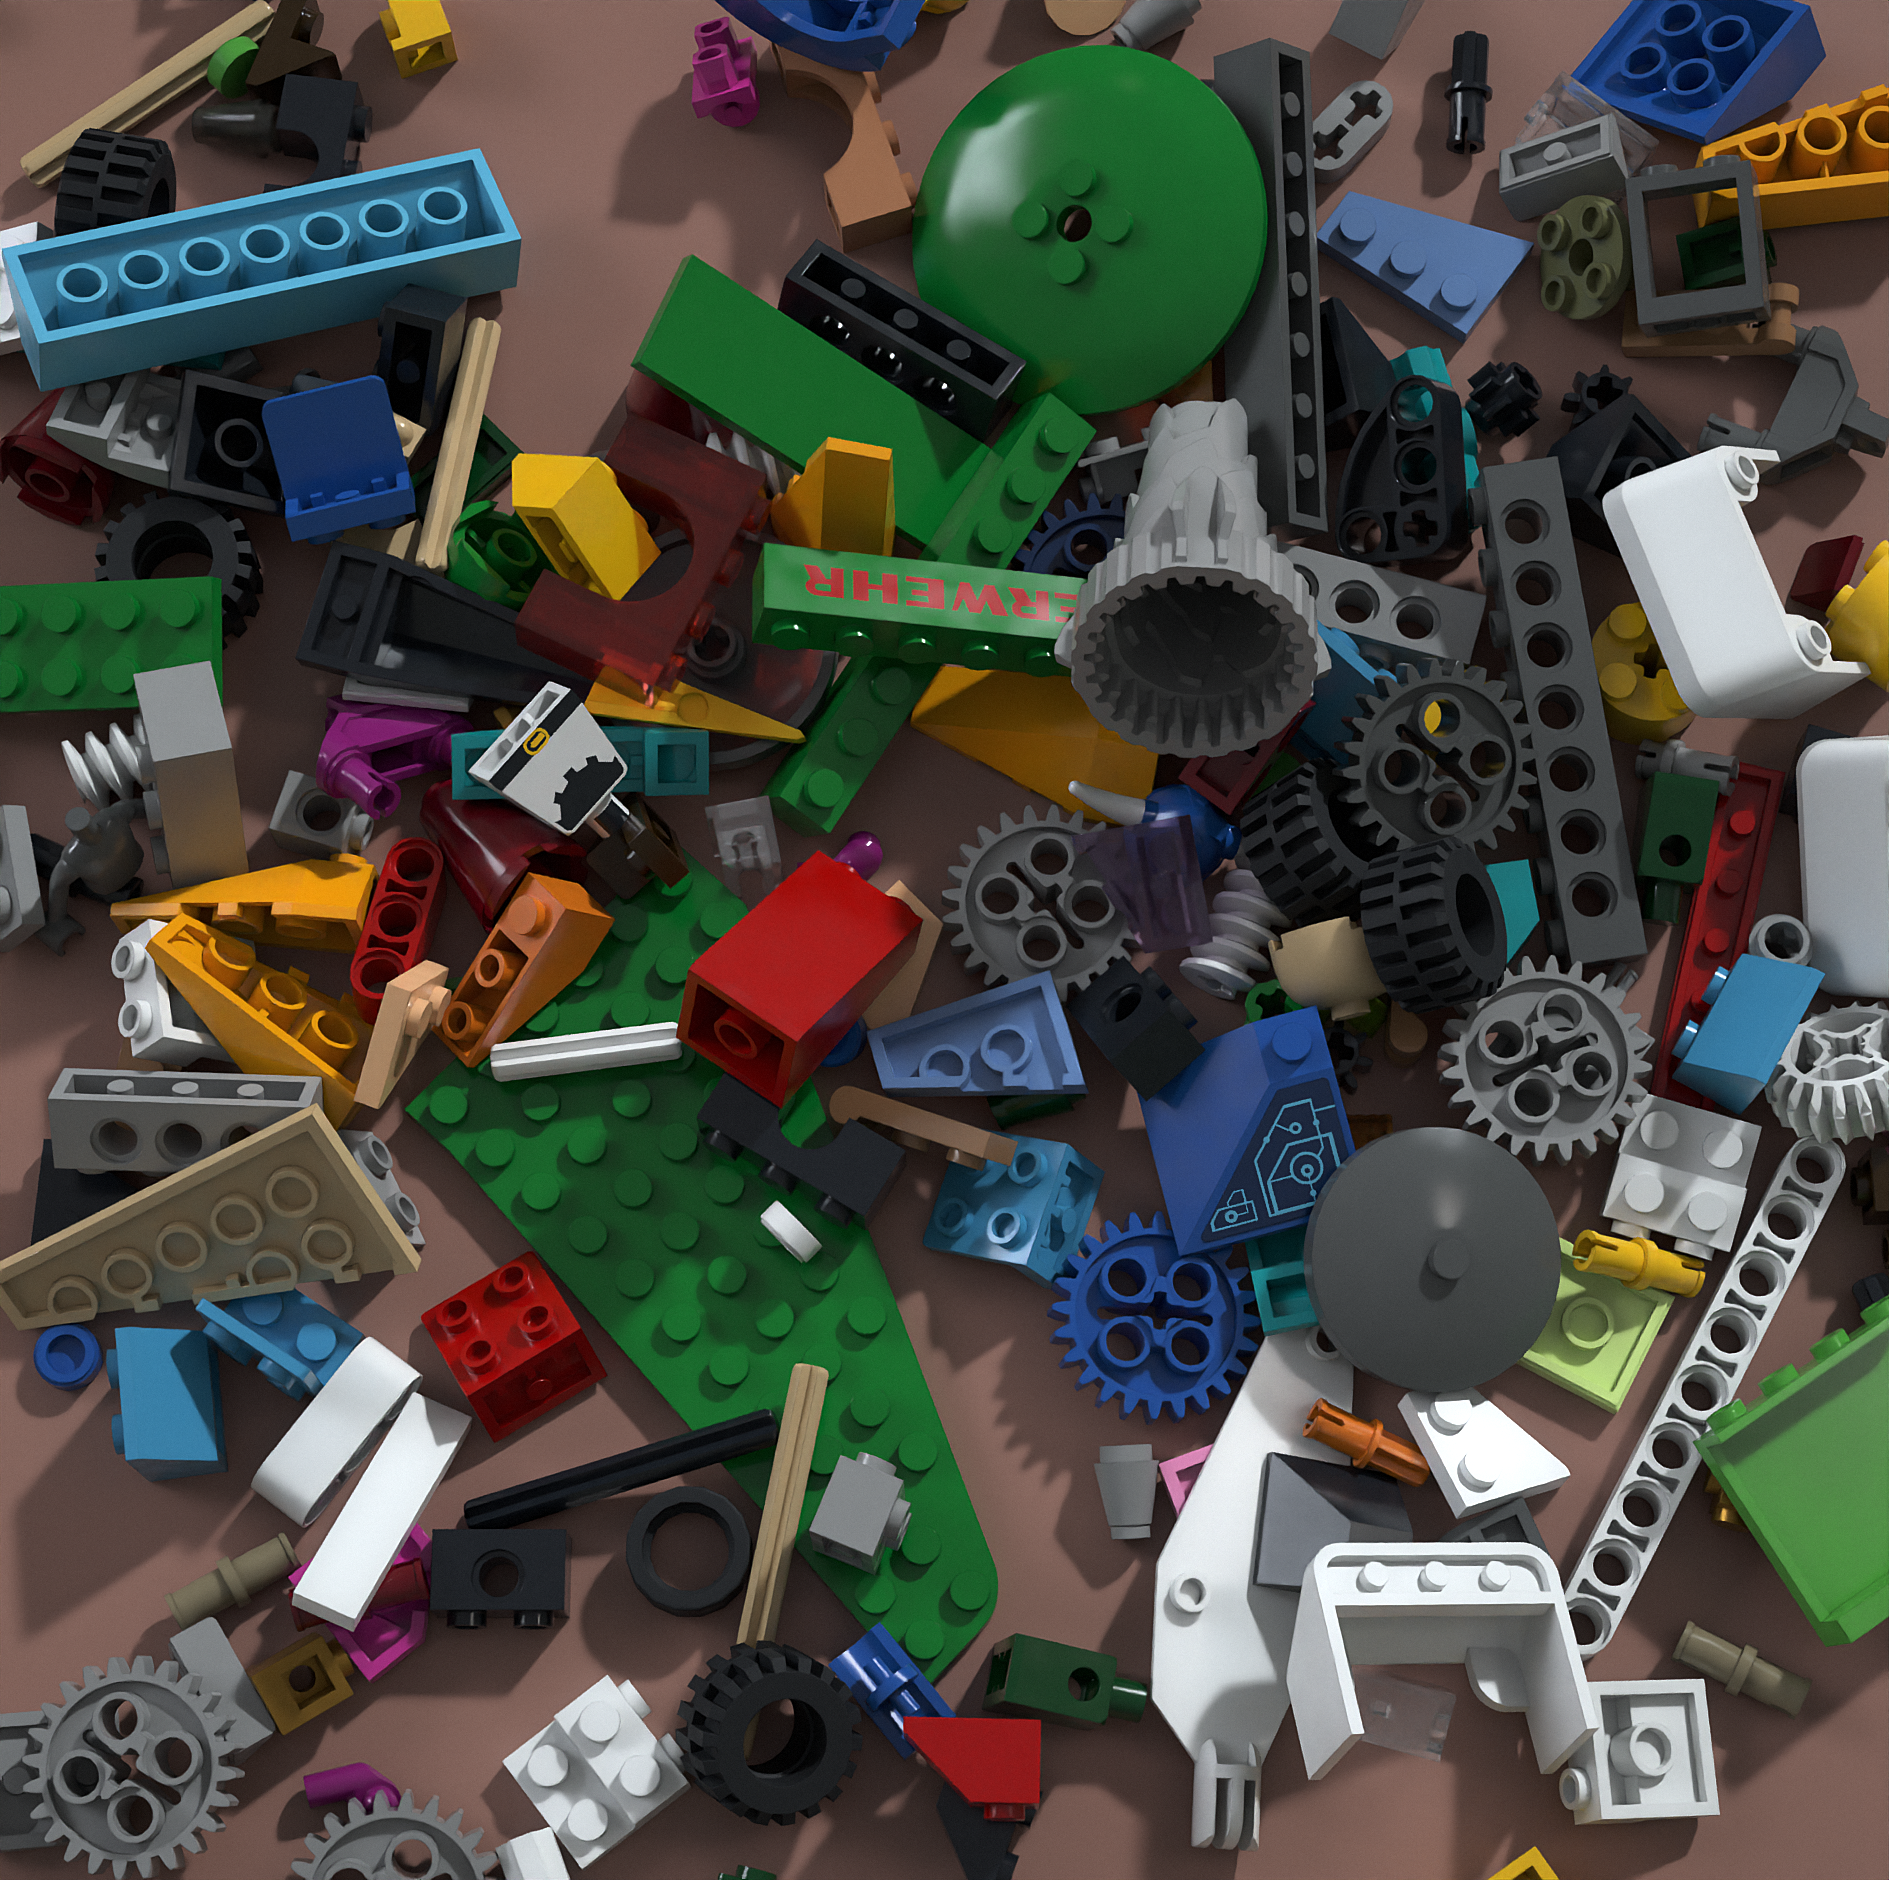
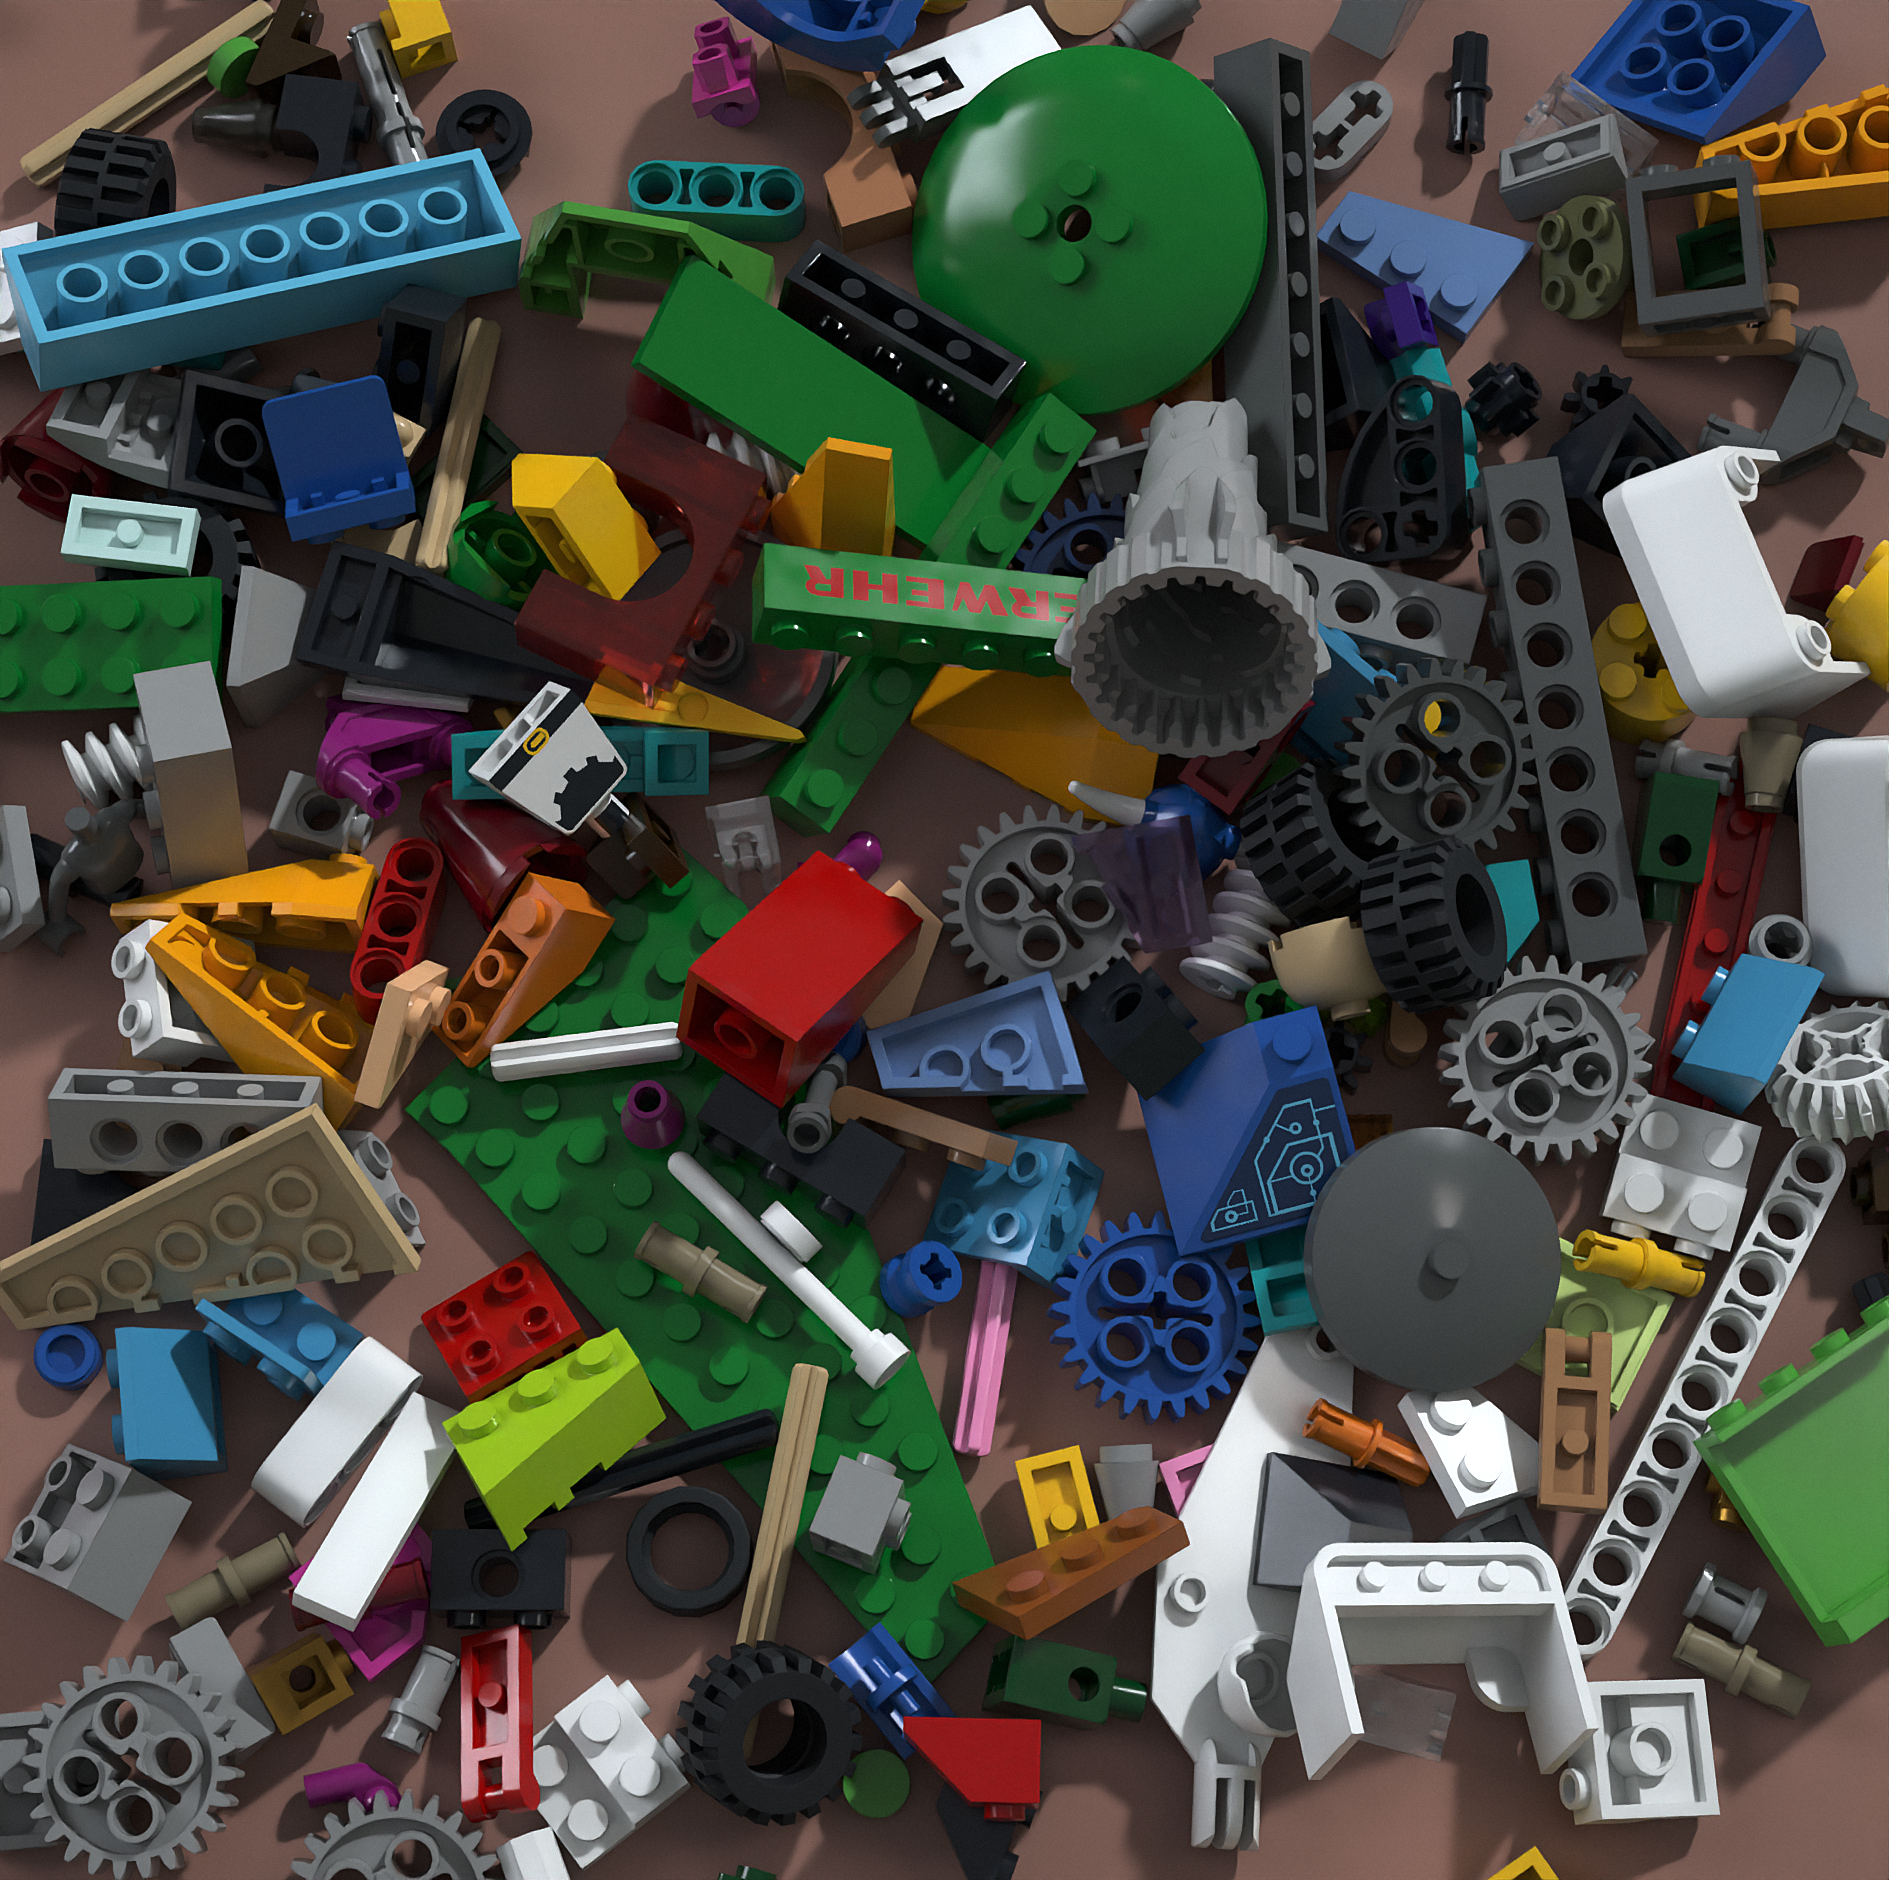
none -> light grey slope [4,1443,192,1622]
none -> light aqua plate [60,494,201,577]
none -> light grey slope [226,566,328,728]
none -> light grey pin [346,21,428,166]
none -> light grey pin [381,1644,461,1755]
none -> black gear [436,89,533,178]
none -> lime wedge [442,1328,666,1551]
none -> red plate [461,1624,540,1823]
none -> bright green wedge [518,201,776,319]
none -> magenta cone [620,1080,685,1149]
none -> teal beam [628,160,806,242]
none -> dark tan pin [633,1220,768,1324]
none -> white piece [668,1151,911,1390]
none -> dark grey bar [787,1051,848,1153]
none -> bright green tile [843,1749,910,1819]
none -> hinge [847,4,1061,149]
none -> blue wheel [879,1240,962,1318]
none -> bright pink axle [952,1260,1018,1457]
none -> dark orange wing [952,1506,1191,1641]
none -> yellow plate [1014,1445,1100,1549]
none -> white hair [1217,1631,1298,1737]
none -> dark purple bracket [1364,281,1439,361]
none -> medium nougat plate [1537,1327,1612,1515]
none -> light grey bush [1681,1561,1768,1645]
none -> dark tan cone [1739,716,1804,813]

